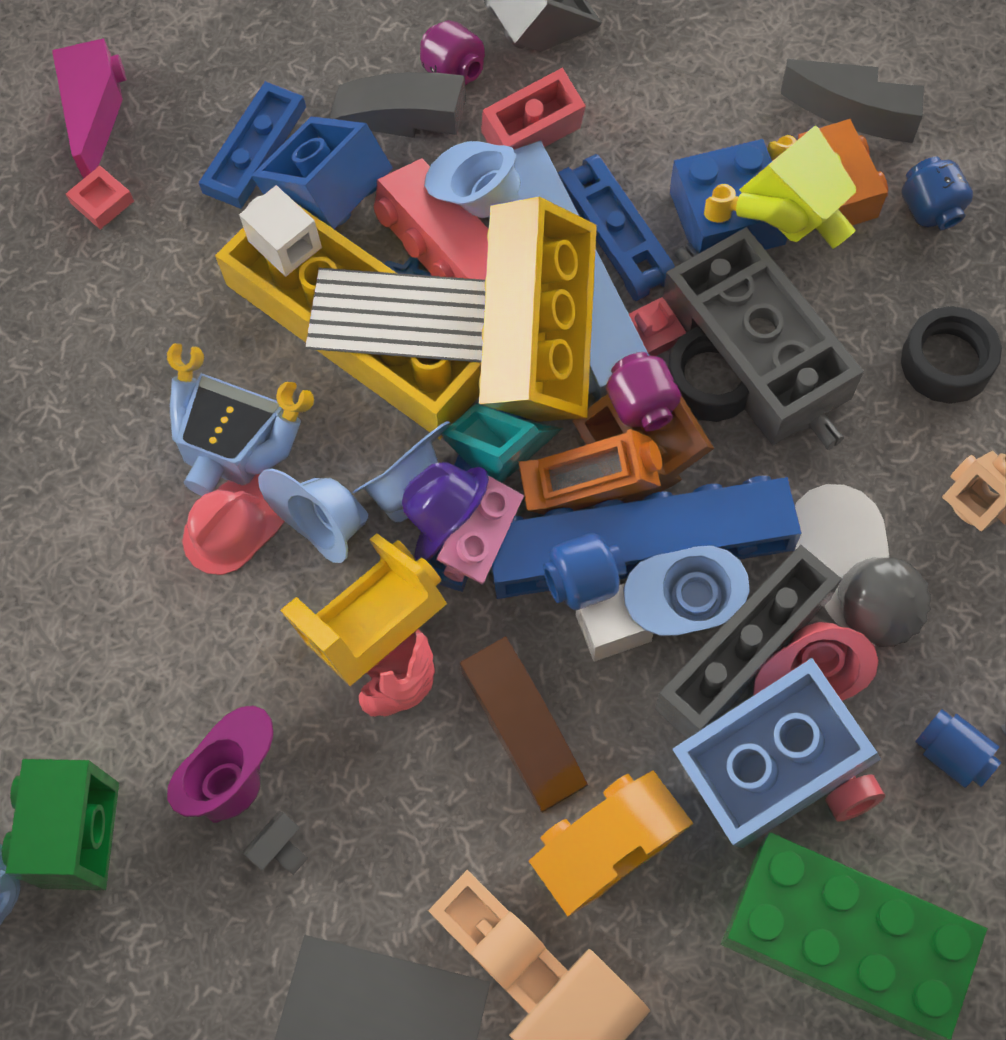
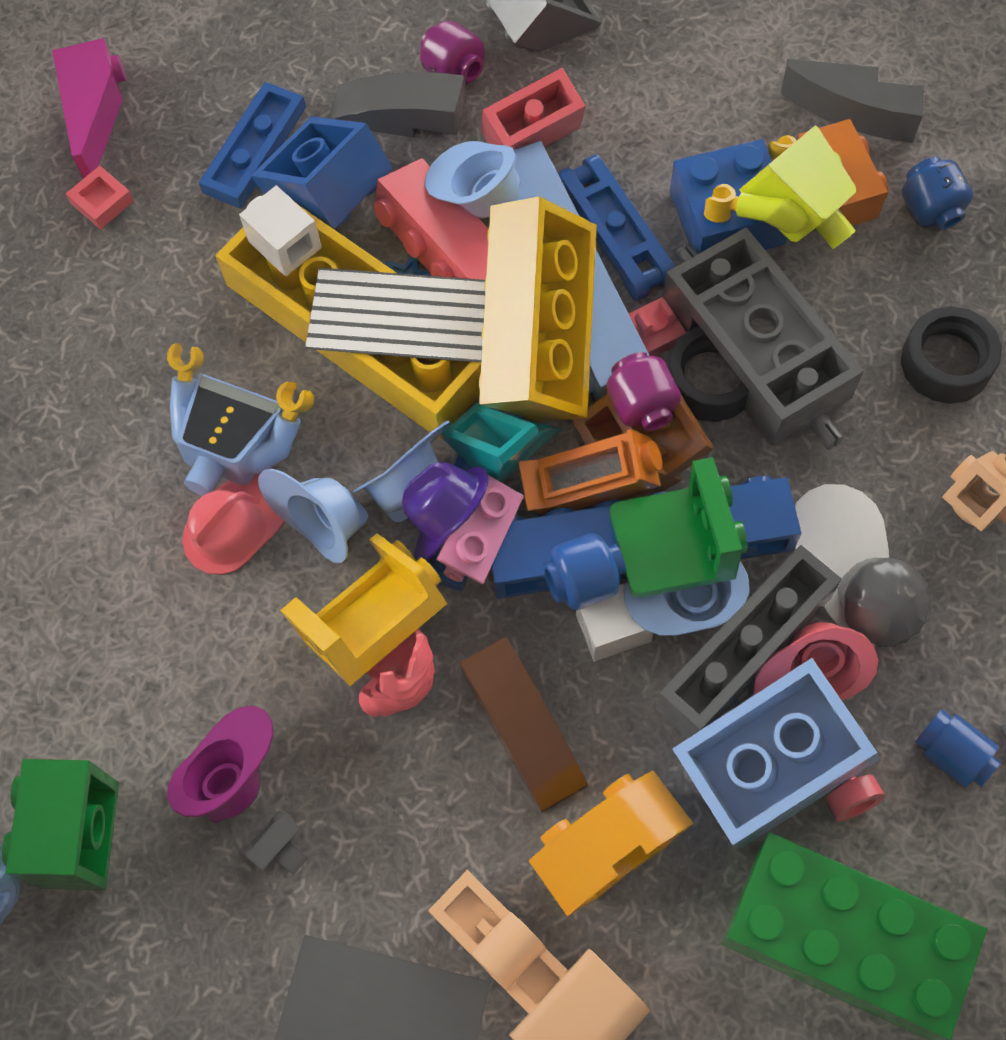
none -> green bracket [610,457,748,598]

